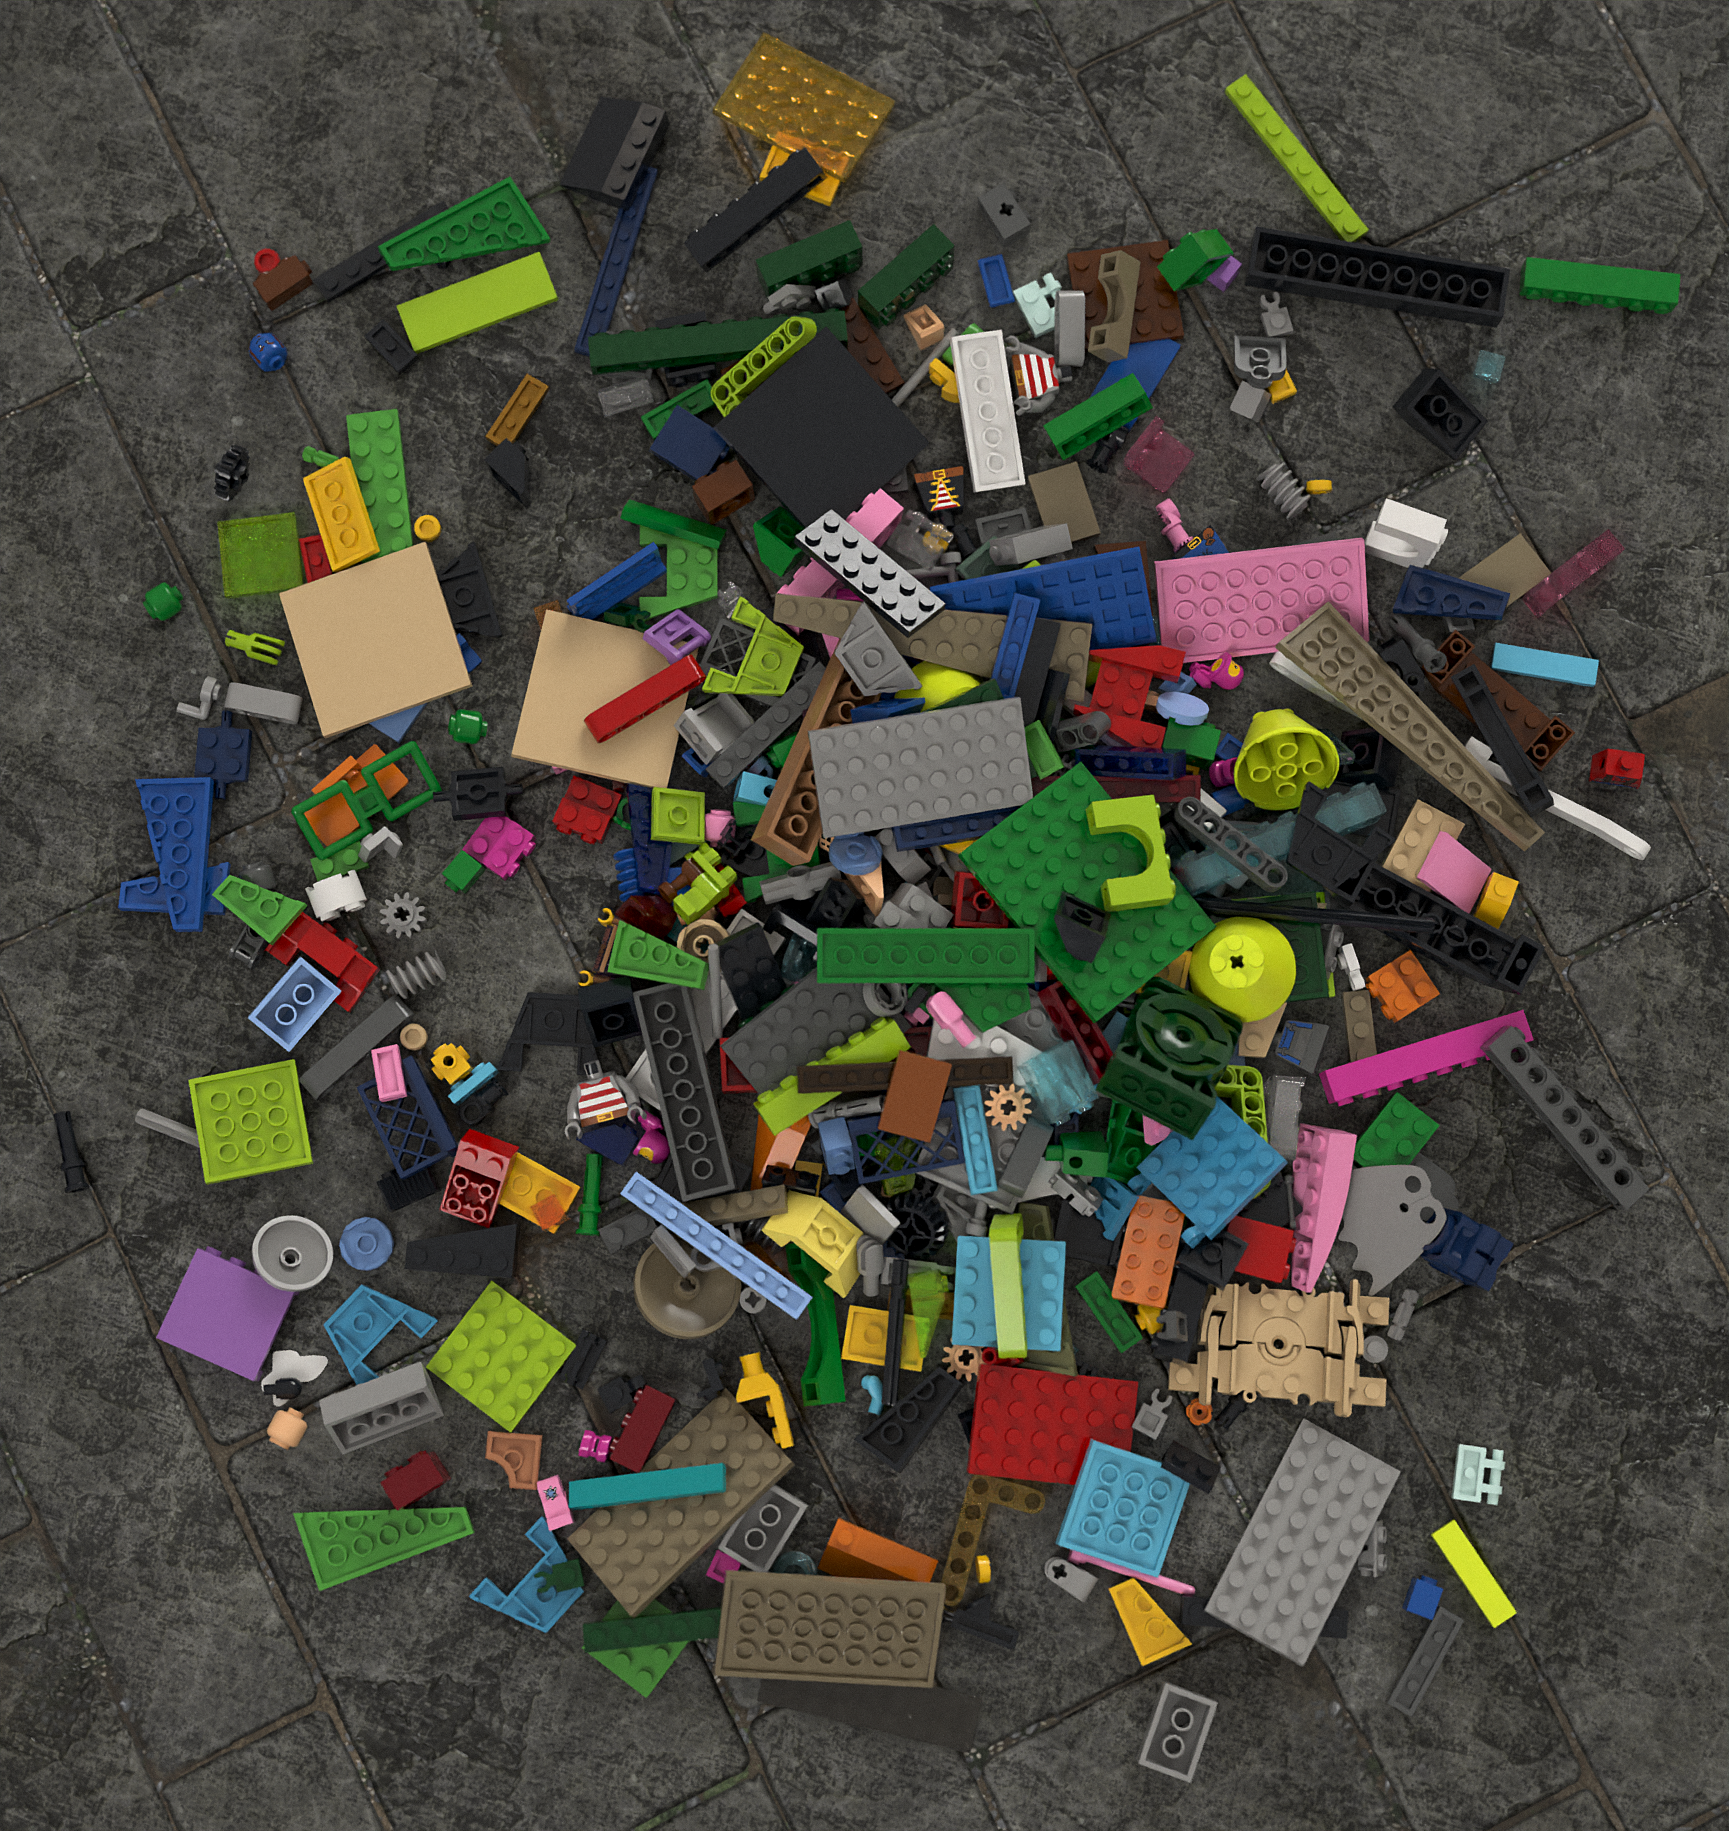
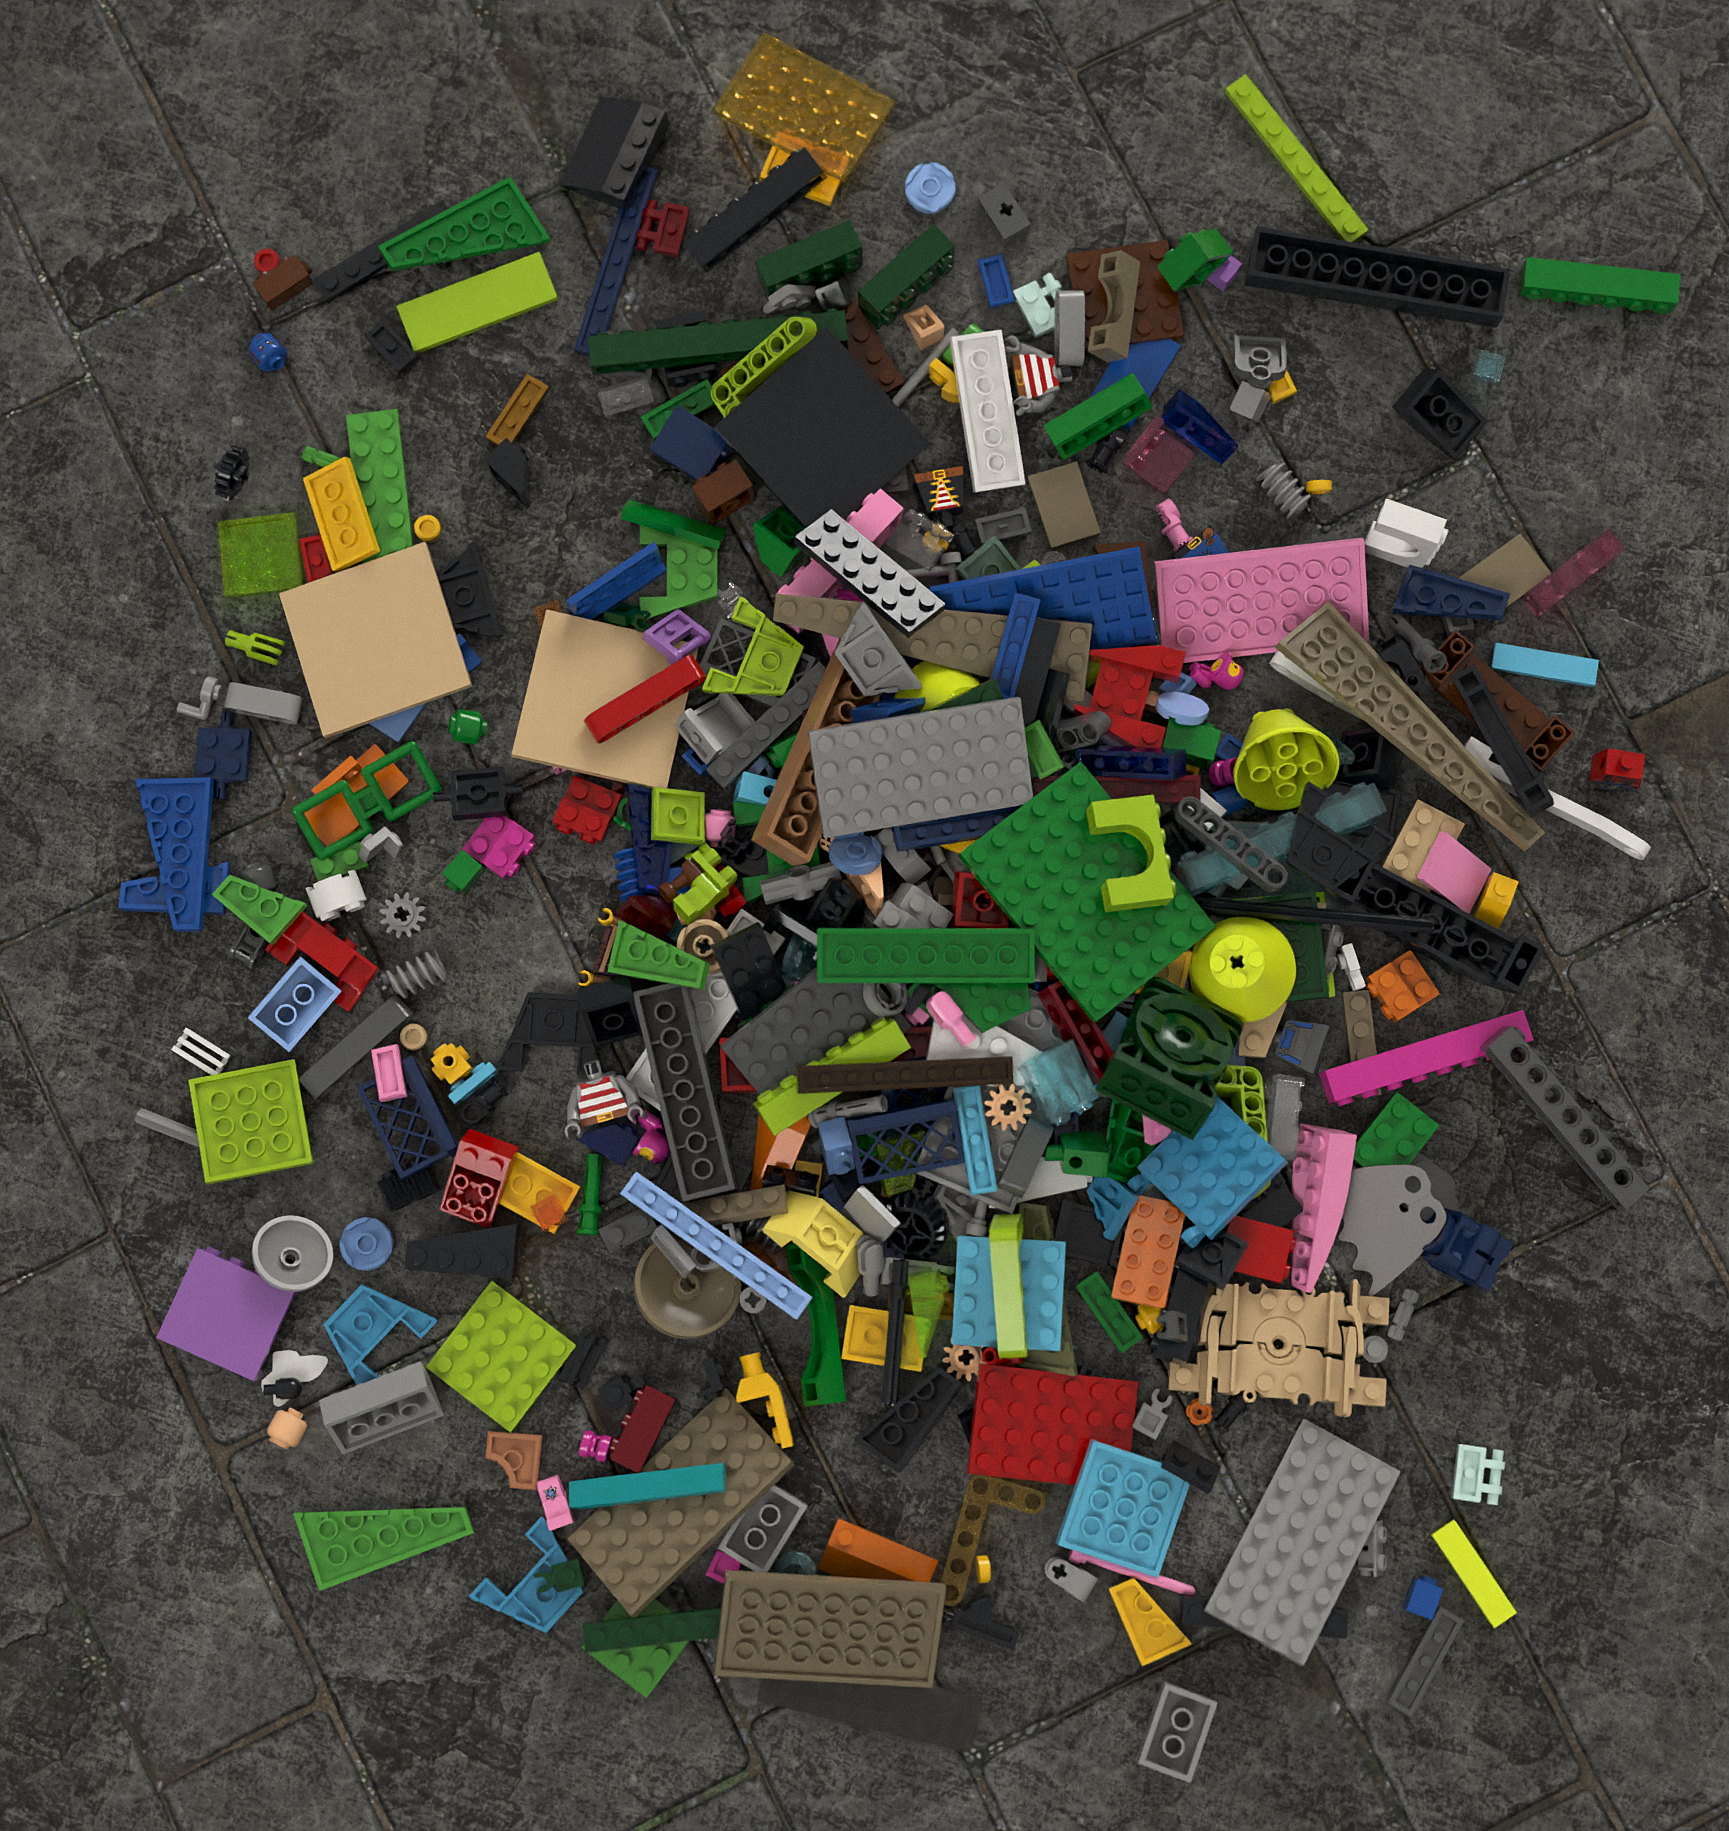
black pin [53,1111,89,1193] -> none
green head [143,582,184,621] -> none
dark red brick [380,1450,451,1511] -> none
light grey bar [708,944,723,1039] -> none
medium azure arm [861,1375,884,1415] -> none
dark orange tile [877,1049,952,1143] -> none
light grey brick [989,523,1073,566] -> none
light grey hinge [1048,1167,1103,1217] -> none
black slope [1054,891,1111,963] -> none
light grey plate [1260,291,1293,338] -> none
dark grey hinge [1283,1175,1296,1230] -> none
none -> white tile [171,1028,232,1075]
none -> dark red plate [636,200,690,258]
none -> light blue tile [905,163,955,214]
none -> clear blue slope [1161,388,1238,465]

